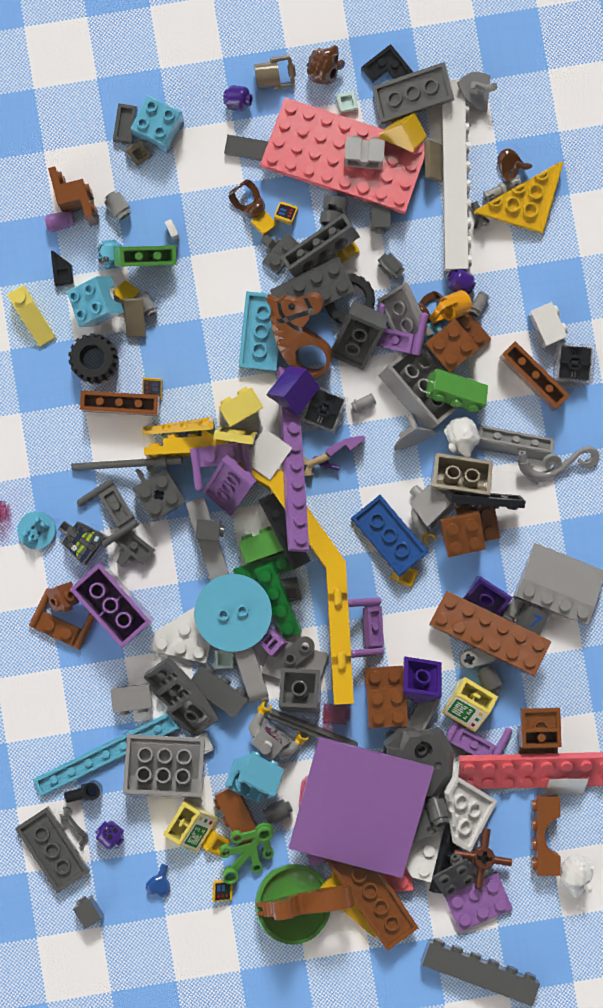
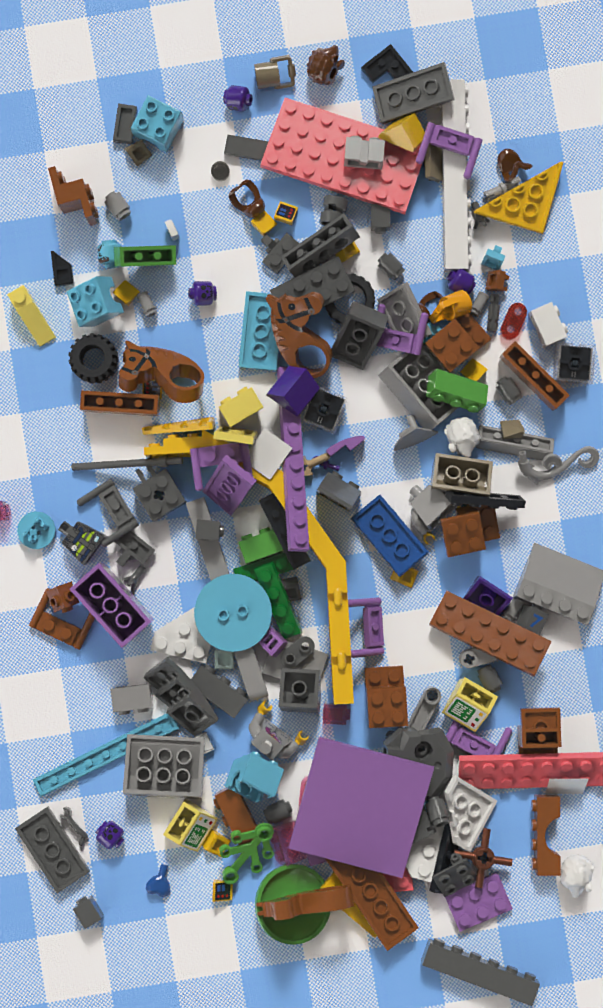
medium lavender piece [44,210,74,232] -> none
black axle [64,780,102,803] -> none
dark tan tile [123,298,146,337] -> none
dark grey axle [267,708,358,747] -> none
light aqua tile [336,90,359,115] -> none
light grey pin [351,393,377,413] -> none
dark purple slope [403,656,442,704] -> none
light grey shield [457,72,498,113] -> none
none -> dark orange animal [119,340,204,403]
none -> dark grey bar [123,564,146,595]
none -> dark purple head [188,281,217,306]
none -> clear smoke tile [211,161,230,182]
none -> clear pink bracket [270,820,307,866]
none -> dark grey slope [316,471,361,512]
none -> medium lavender plate [416,122,483,179]
none -> yellow slope [460,358,488,381]
none -> medium azure tile [481,245,505,270]
none -> dark orange tile [485,270,510,292]
none -> dark grey axle [487,294,501,332]
none -> dark grey brick [495,376,522,406]
none -> clear red plate [500,303,527,340]
none -> dark tan slope [500,420,525,439]

